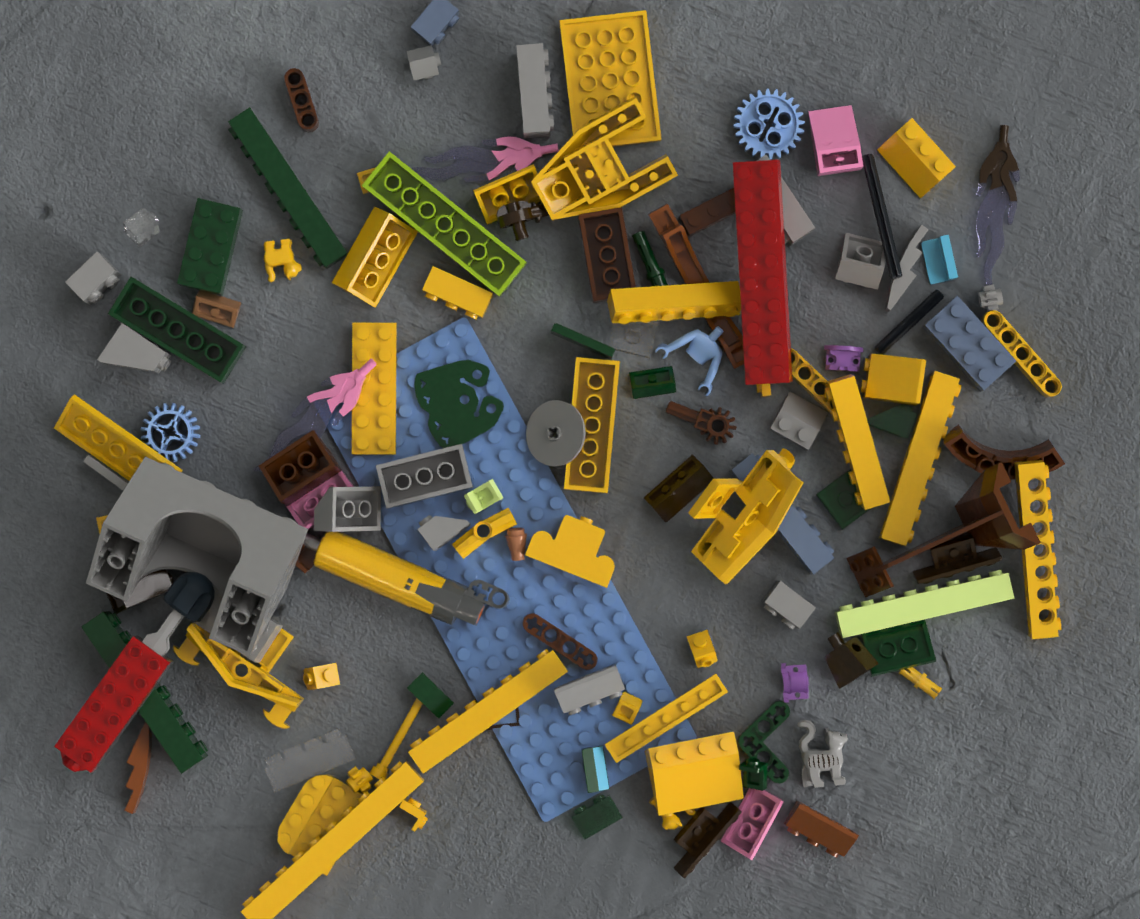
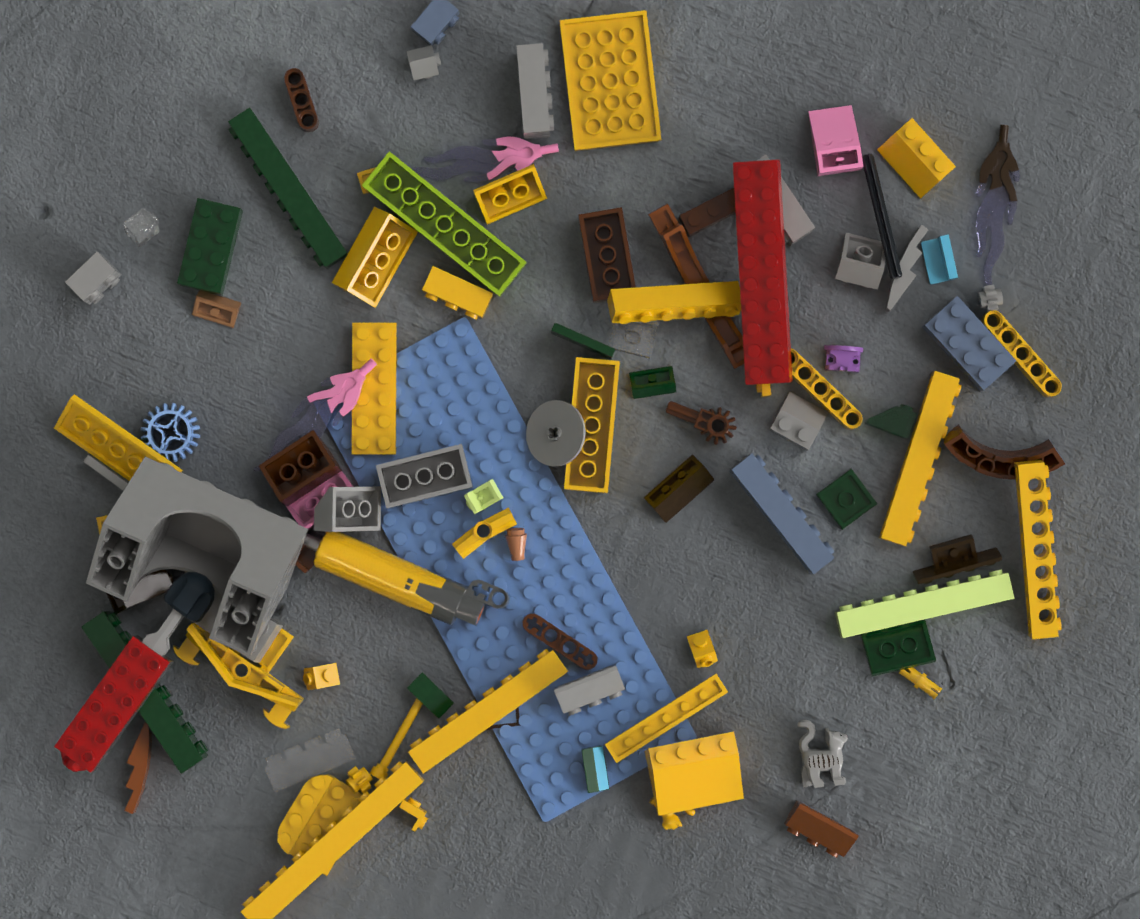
light grey slope [97,323,172,373] -> none
dark green brick [108,277,246,384] -> none
yellow animal [264,239,302,282] -> none
dark green piece [415,360,504,448] -> none
light grey slope [417,515,471,551] -> none
dark brown pin [497,201,549,241] -> none
yellow brick [525,515,615,588] -> none
yellow wedge [531,96,678,220] -> none
clear green bracket [571,793,623,840] -> none
yellow slope [612,692,643,725] -> none
dark green pin [632,231,668,286] -> none
light blue piece [655,326,724,396] -> none
dark brown bracket [673,802,742,878] -> none
yellow piece [688,448,804,584] -> none
bright pink slope [721,788,784,860] -> none
light blue gear [733,88,805,160] -> none
dark green beam [738,701,790,783] -> none
dark green bracket [739,758,767,791] -> none
light grey brick [762,580,816,629] -> none
medium lavender piece [781,663,809,703] -> none
yellow brick [824,374,890,510] -> none
dark brown torso [825,632,878,689] -> none
reddish brown piece [846,462,1041,598] -> none
yellow slope [860,353,926,406] -> none
black axle [875,290,944,355] -> none

